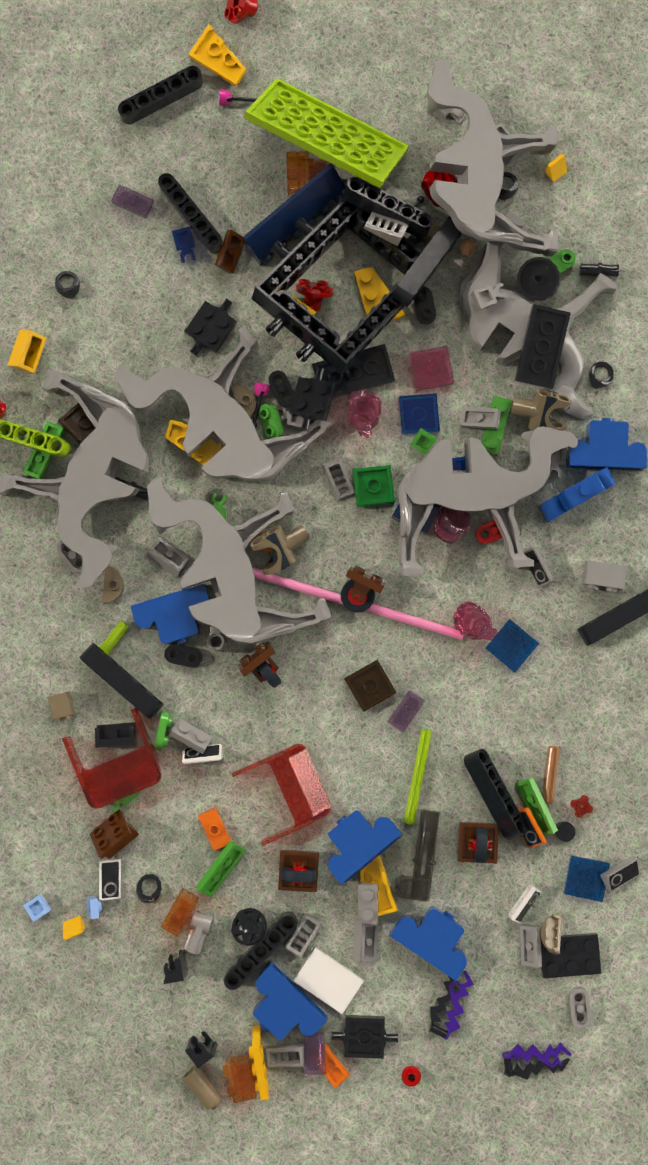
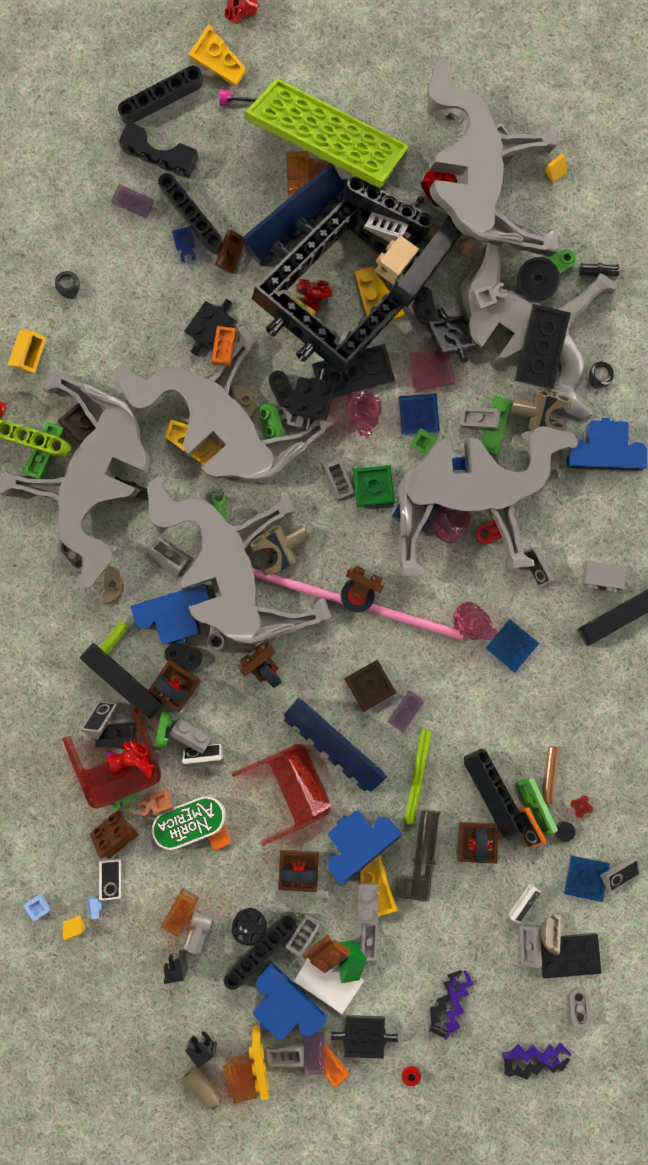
dark tan brick [47,691,76,722] -> none
black piece [136,874,162,903] -> none
bright green plate [195,840,246,897] -> none
hinge [252,382,270,428] -> none
blue brick [390,906,467,981] -> none
black piece [499,172,519,200] -> none
blue brick [538,467,617,523] -> none
none -> slope [81,701,117,740]
none -> red animal [105,740,154,778]
none -> black arch [118,121,199,177]
none -> nougat plate [138,790,174,818]
none -> reddish brown plate [148,659,202,713]
none -> tile [152,796,226,850]
none -> orange plate [211,326,237,366]
none -> dark blue slope [283,697,387,792]
none -> dark orange plate [303,934,350,973]
none -> green slope [338,940,367,983]
none -> tan brick [375,235,419,285]
none -> black plate [427,308,478,363]

